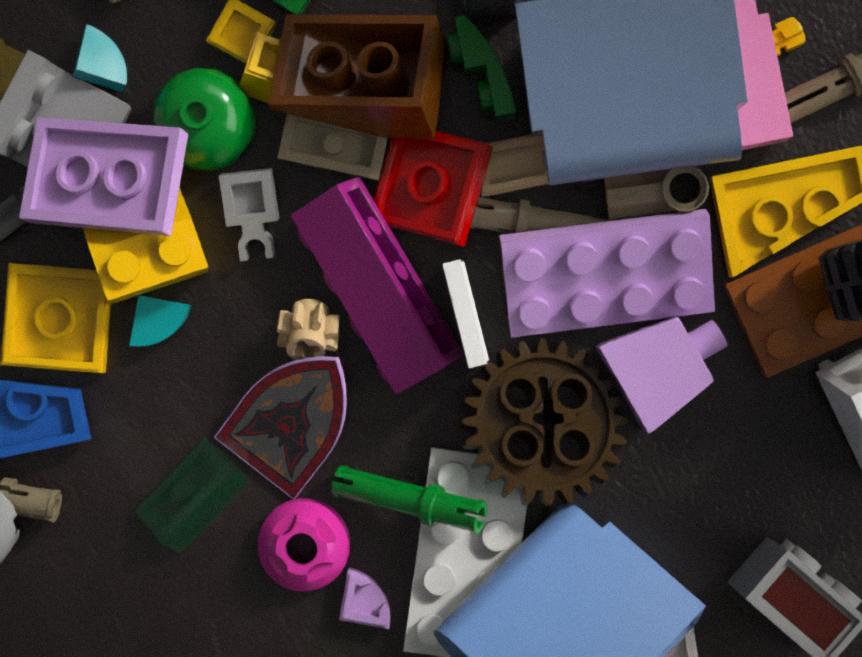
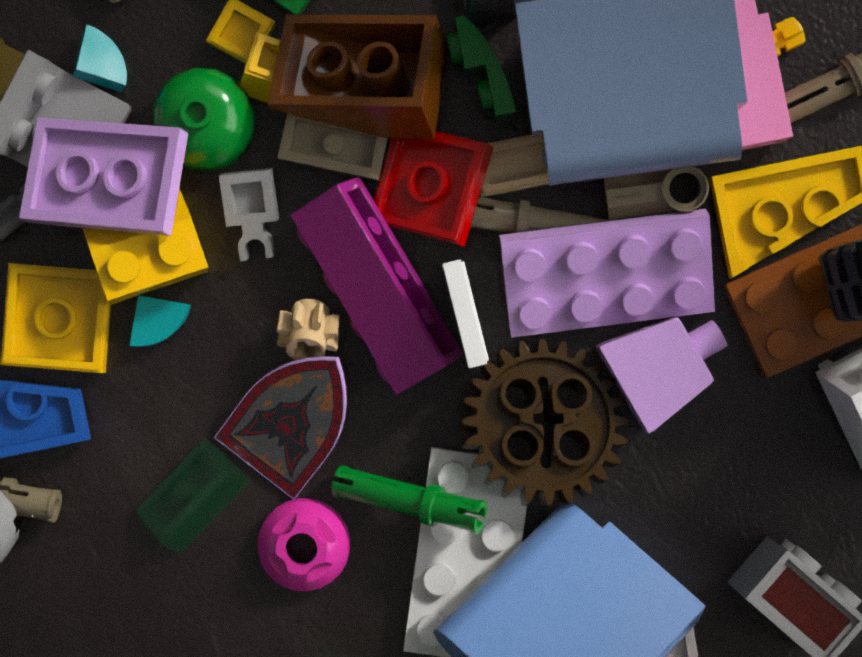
lavender tile [339,567,391,629] -> none

